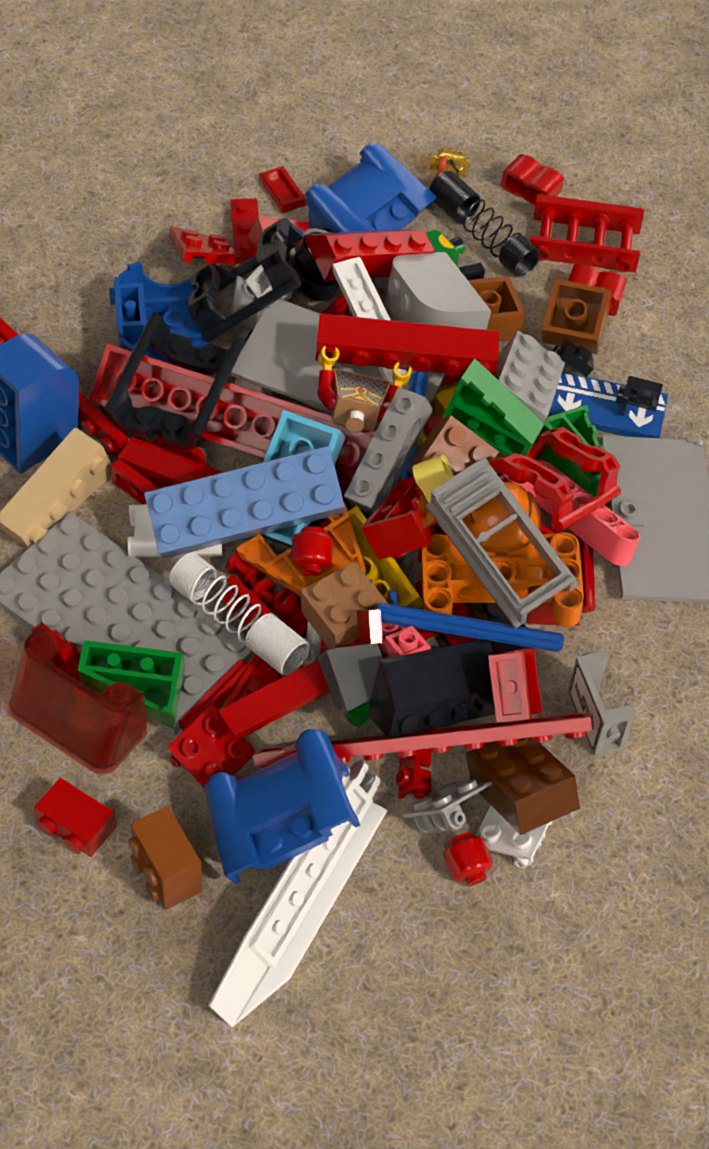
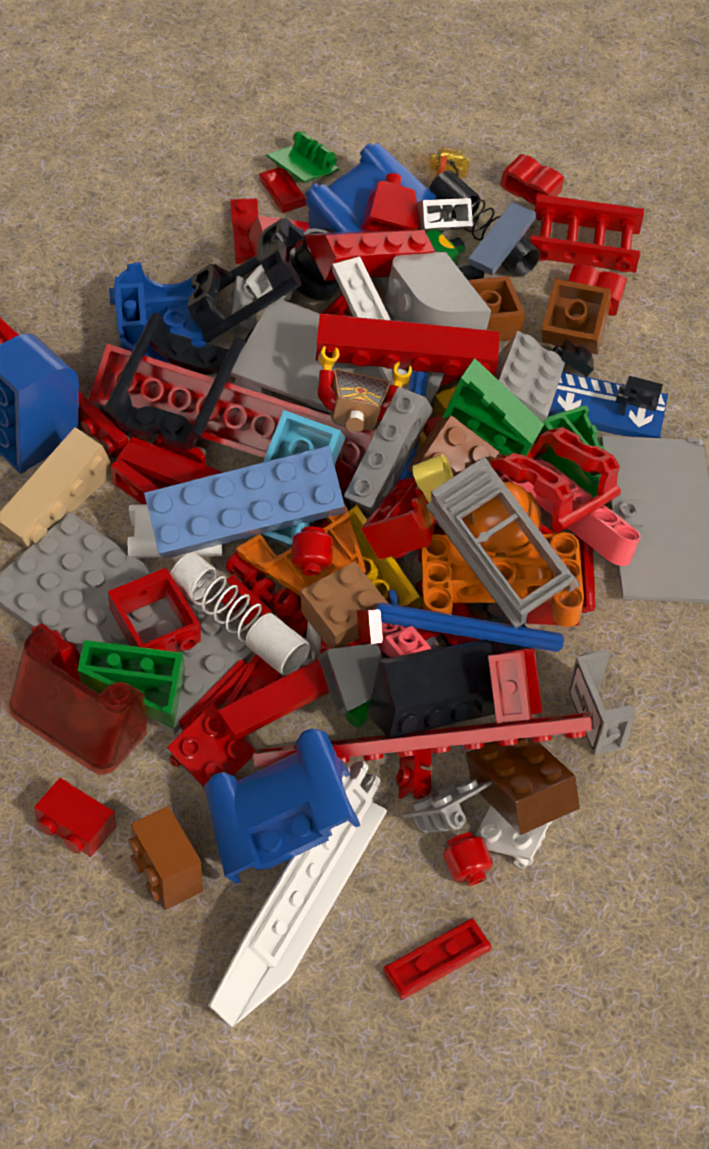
red wing [169,226,236,265] -> none
none -> red window [107,567,201,652]
none -> green hinge [266,131,340,183]
none -> red torso [360,173,419,231]
none -> red tile [383,918,492,1000]
none -> light grey torso [417,198,473,232]
none -> sand blue tile [468,202,536,275]

